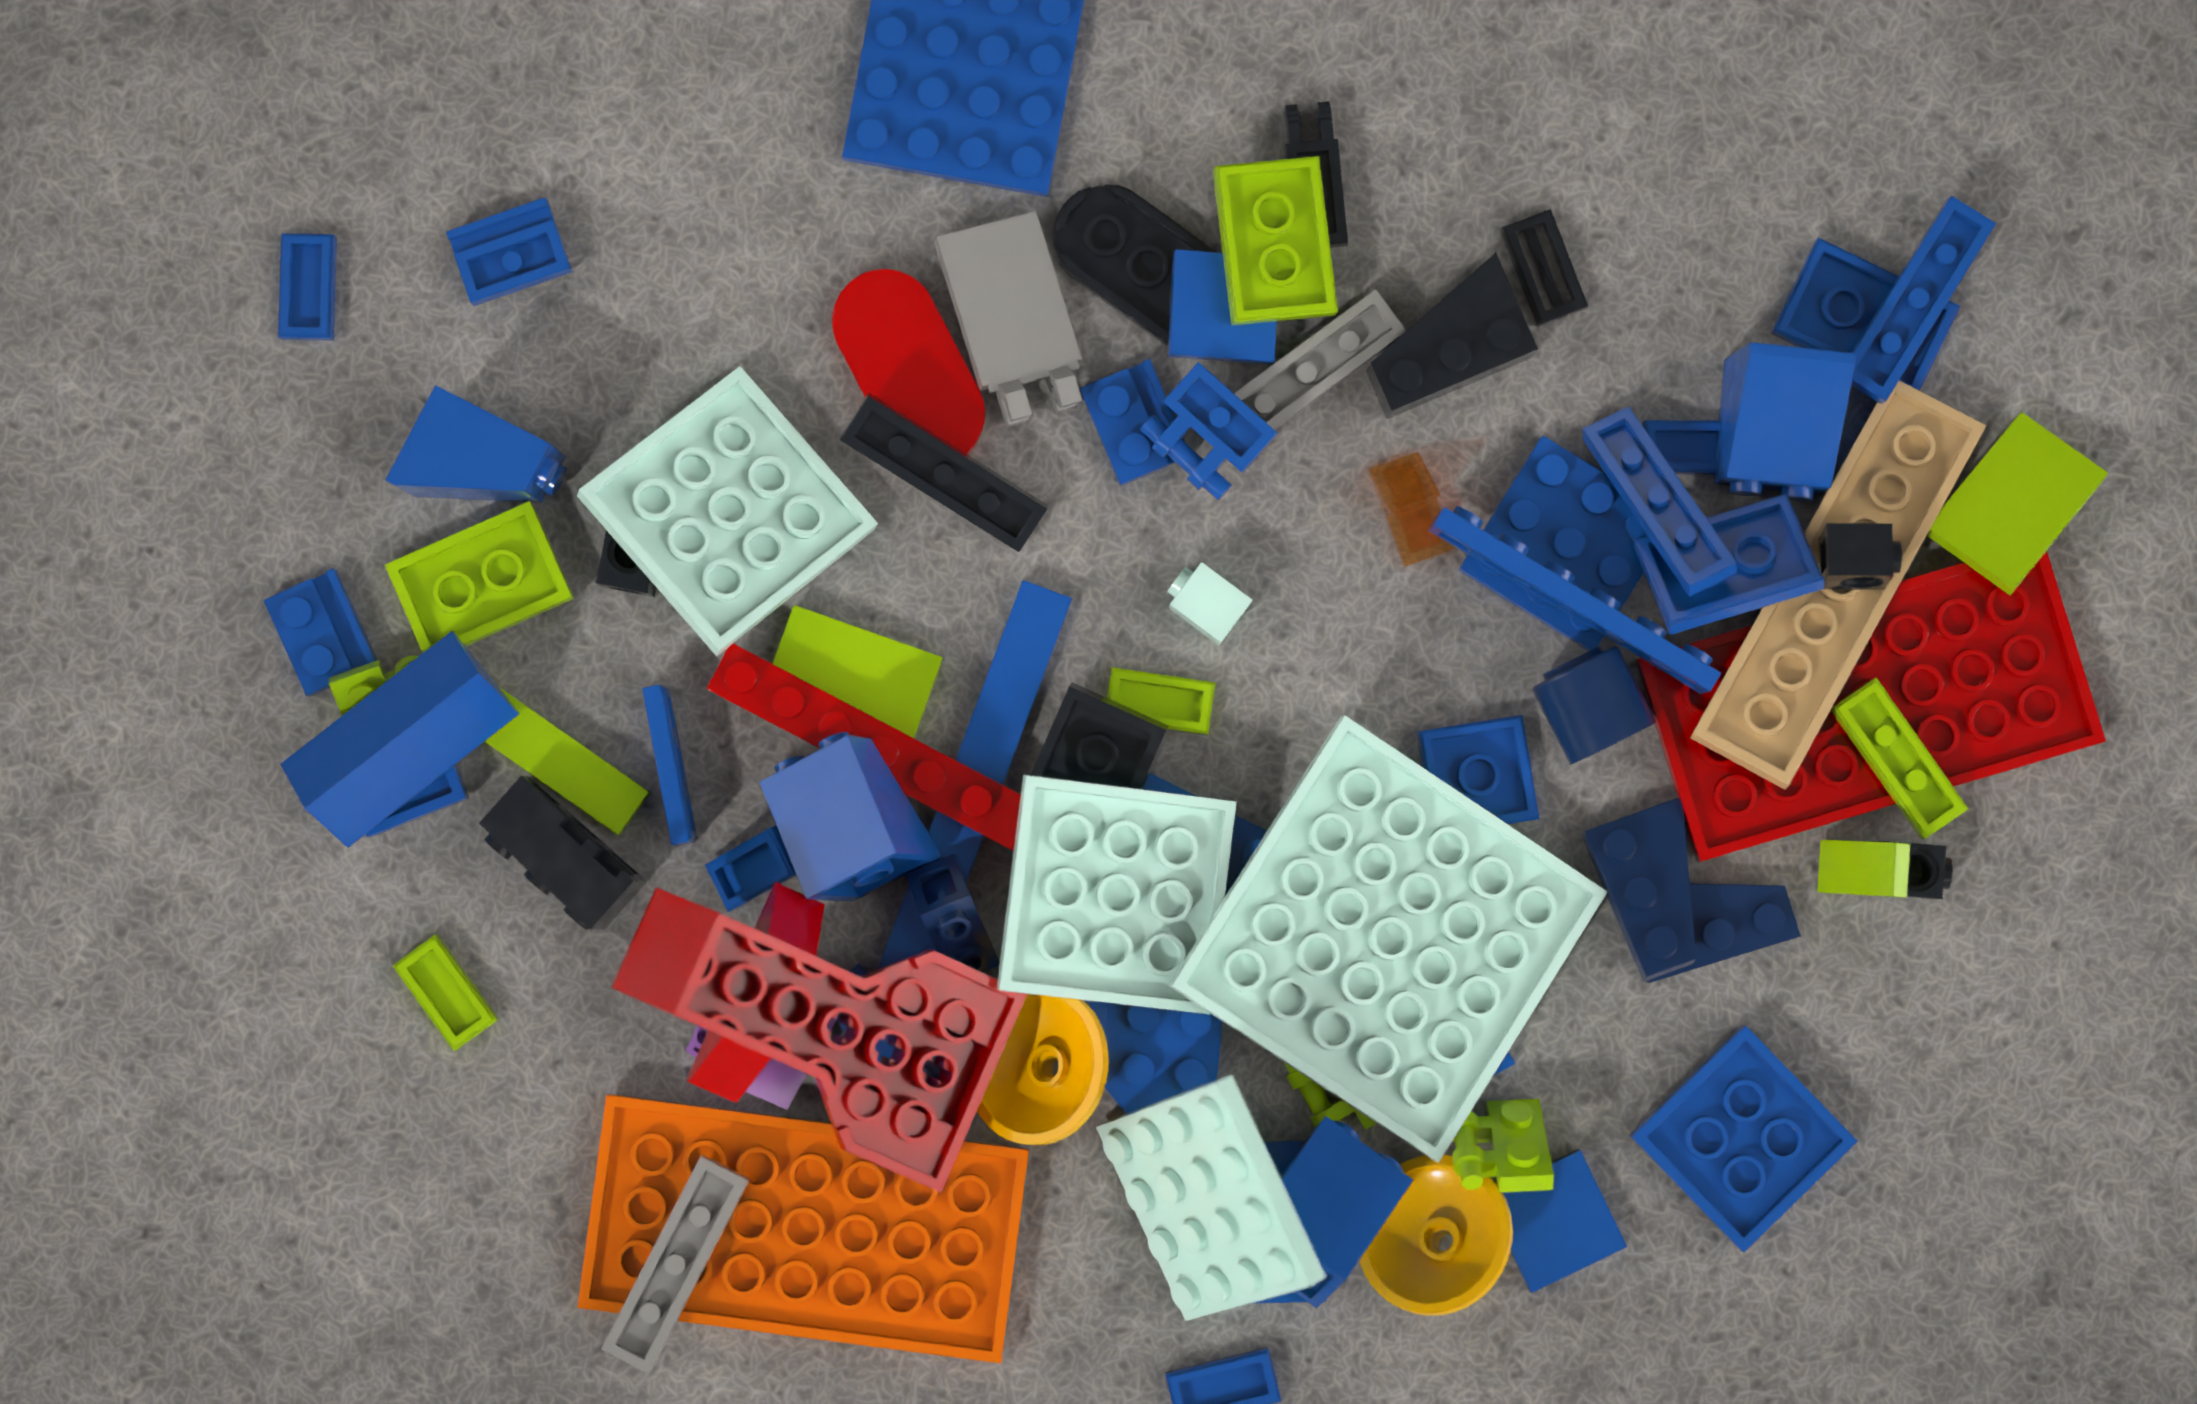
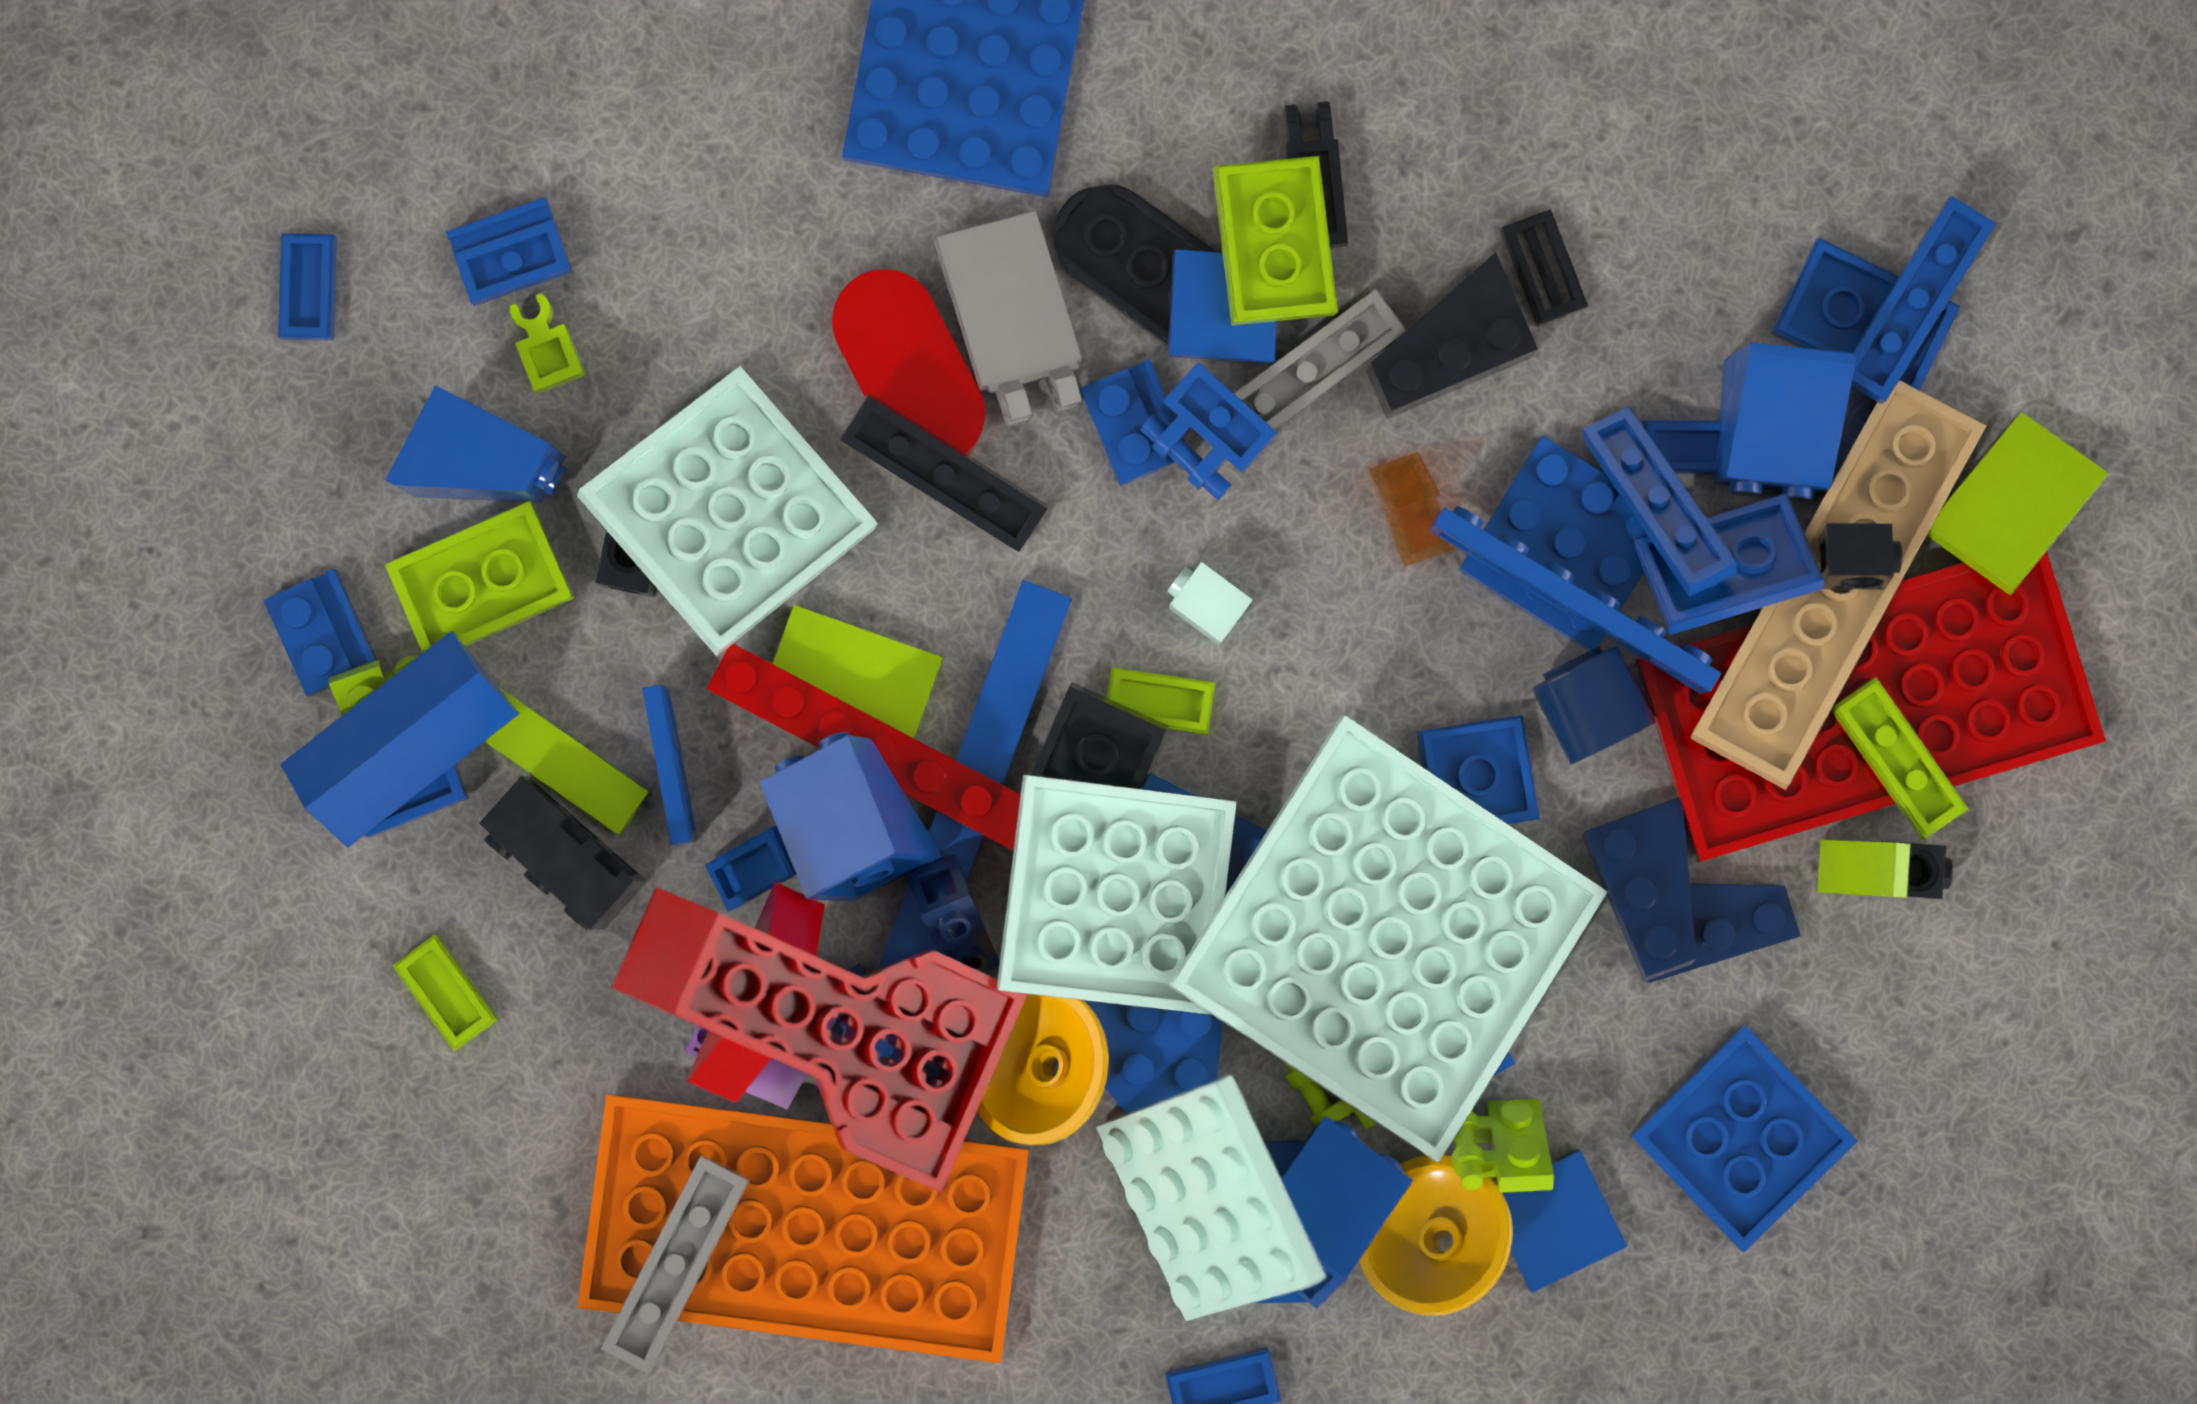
none -> lime plate [510,293,586,395]

